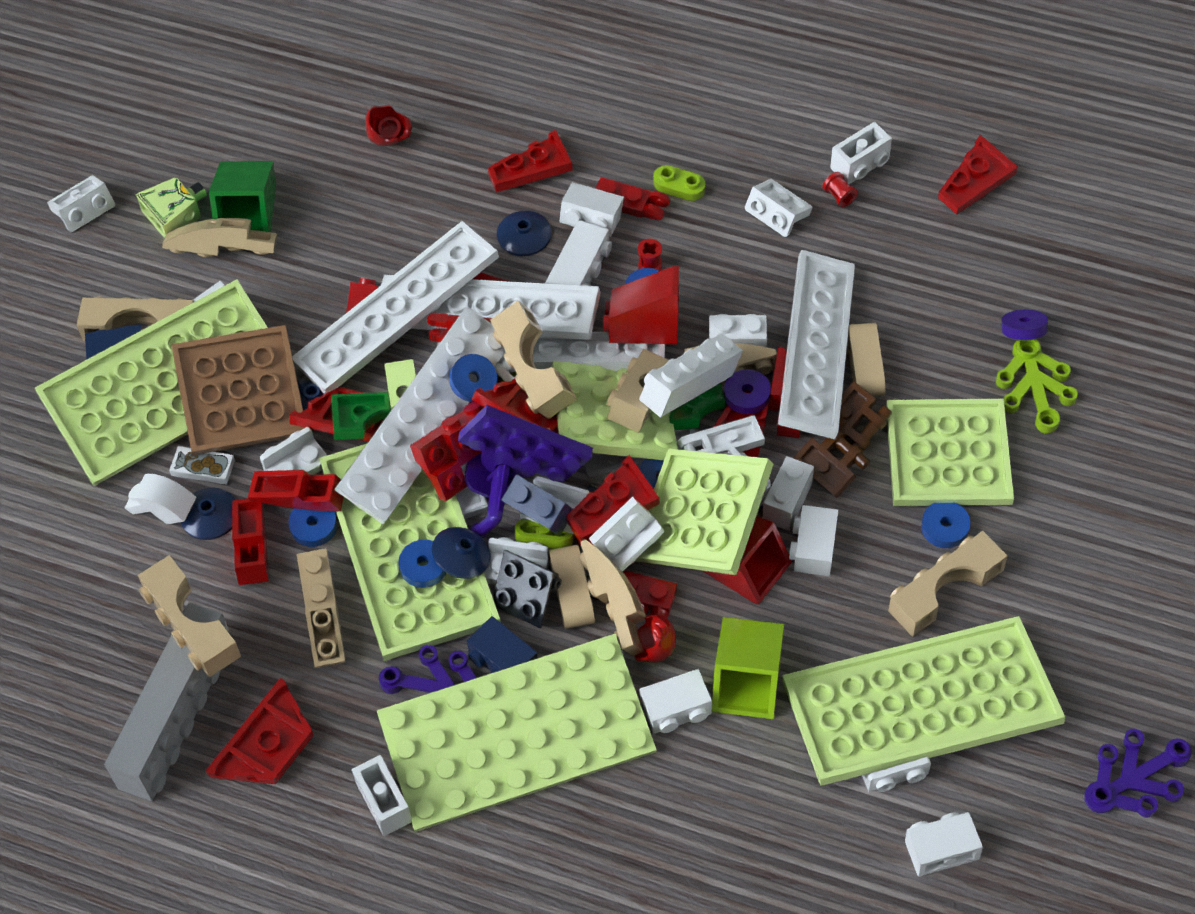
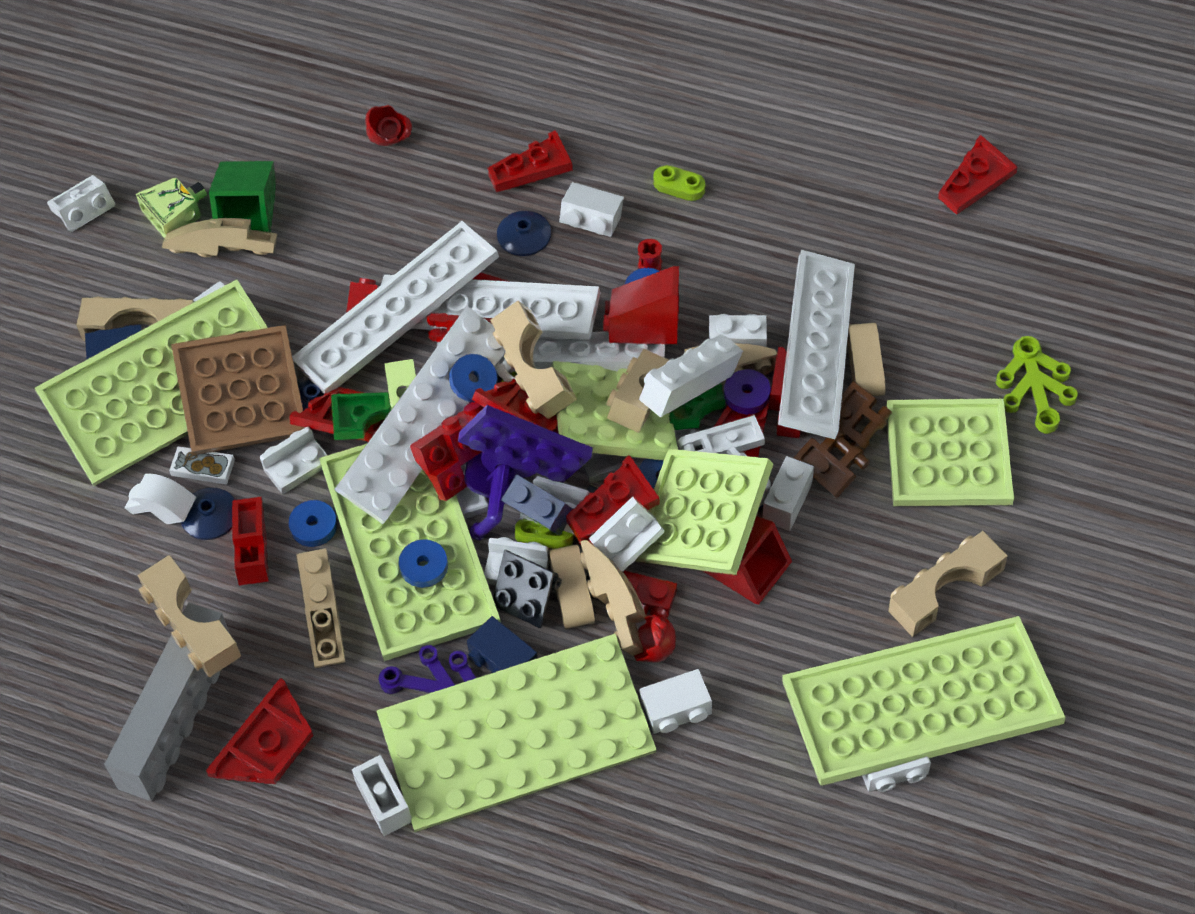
red slope [248,470,344,511] -> none
dark blue dish [432,527,491,579] -> none
white brick [545,220,612,286] -> none
red hinge [595,177,671,220] -> none
lime slope [712,617,784,719] -> none
white bracket [745,179,813,237] -> none
white brick [789,505,838,576] -> none
red bush [822,171,858,208] -> none
white brick [831,122,892,184] -> none
white brick [905,812,983,877] -> none
blue piece [921,503,970,548] -> none
dark purple piece [1002,310,1048,340] -> none
dark purple plant [1084,729,1192,818] -> none

